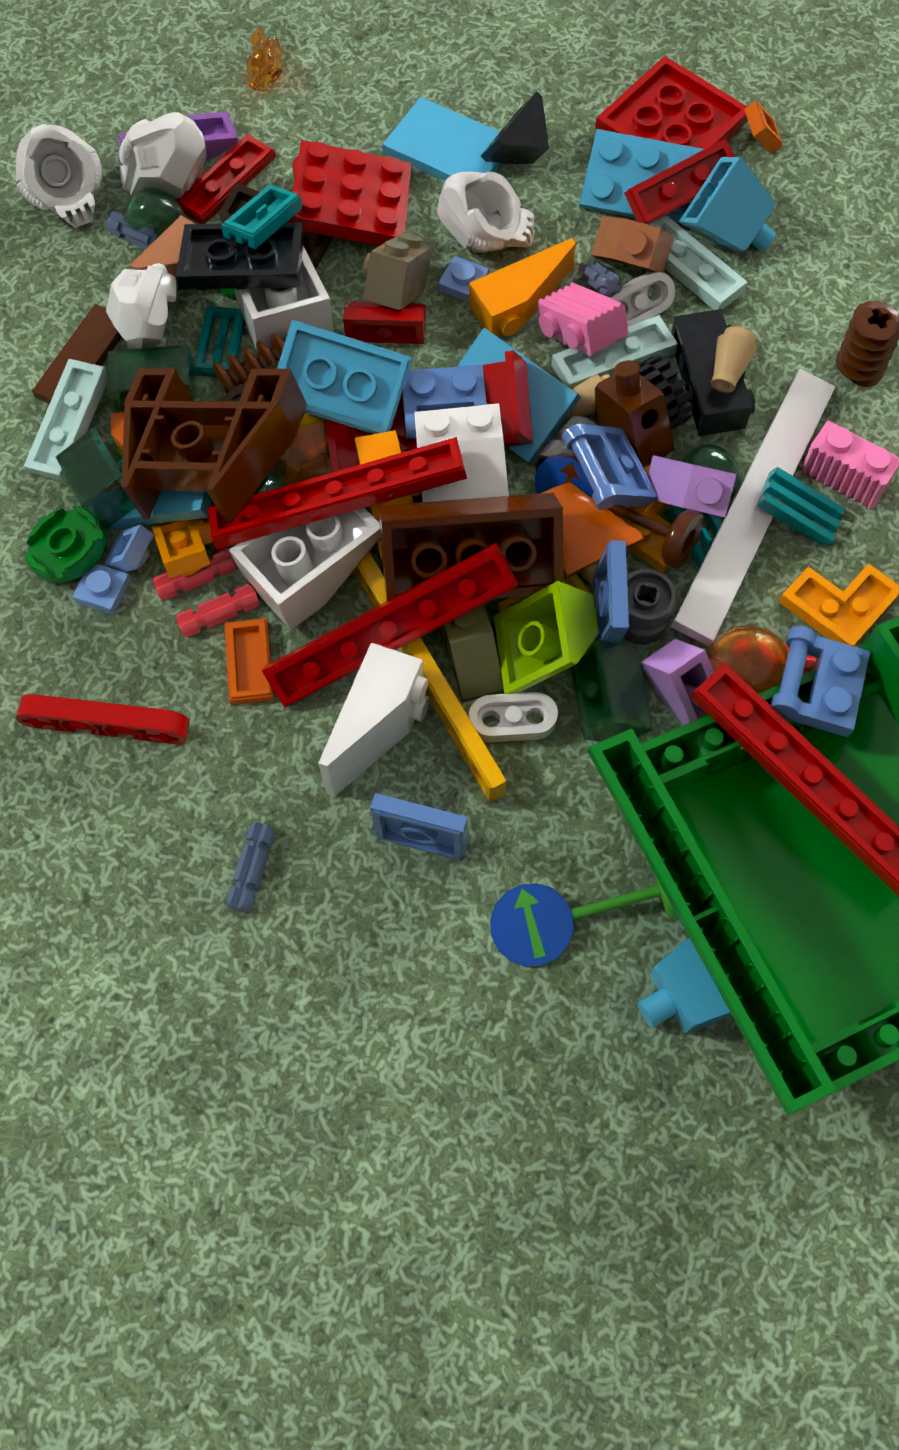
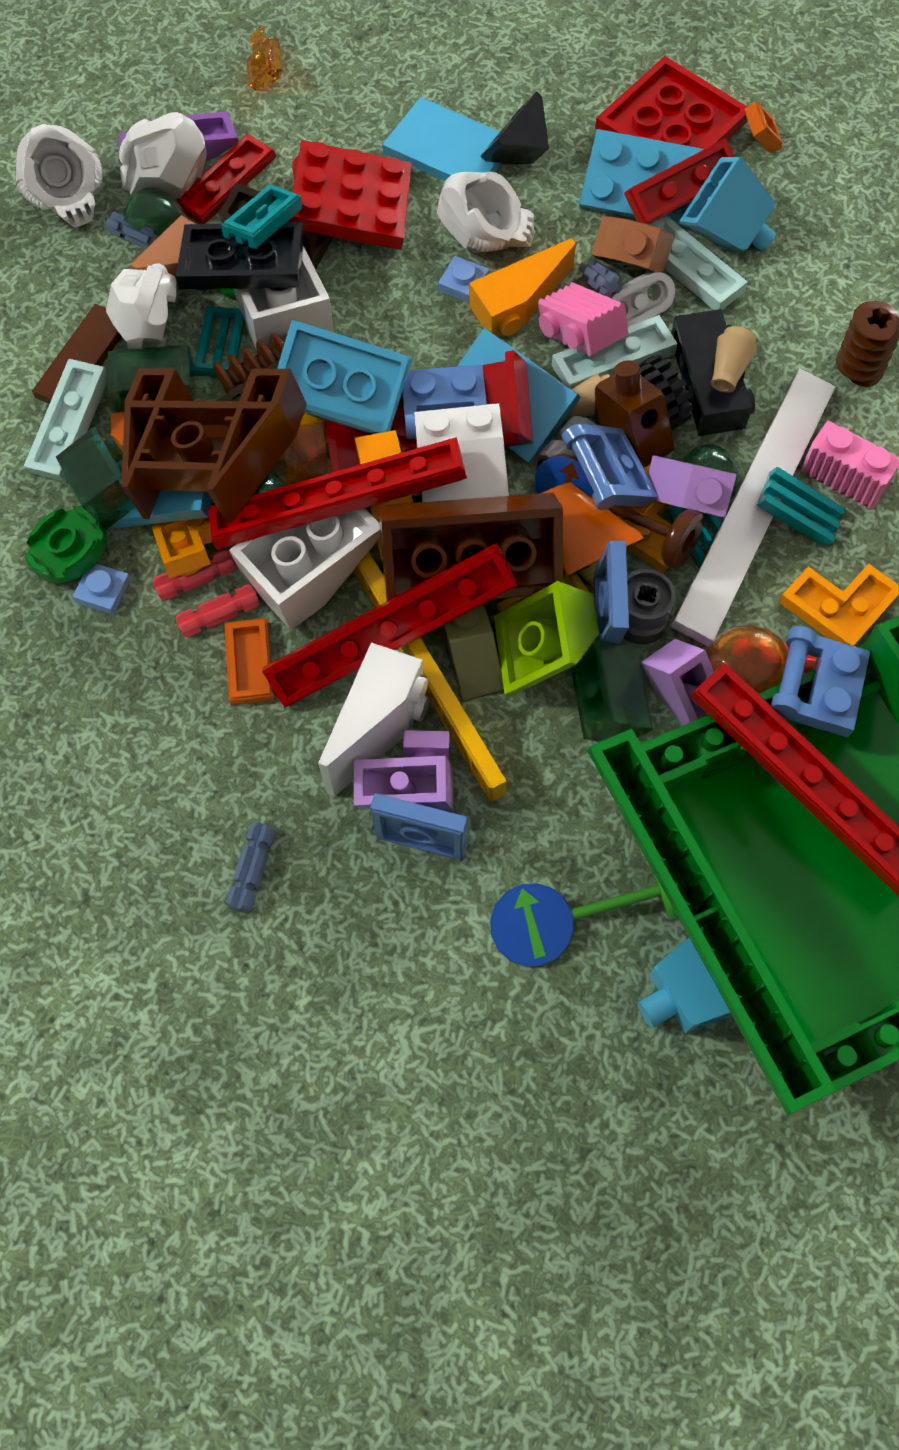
red beam [15,694,190,745] -> none
light blue plate [103,525,154,572] -> none
red panel [343,302,426,344] -> none
dark tan brick [362,233,433,310] -> none
white plate [469,692,558,743] -> none
none -> lavender slope [354,756,454,812]
none -> lavender plate [403,730,450,762]

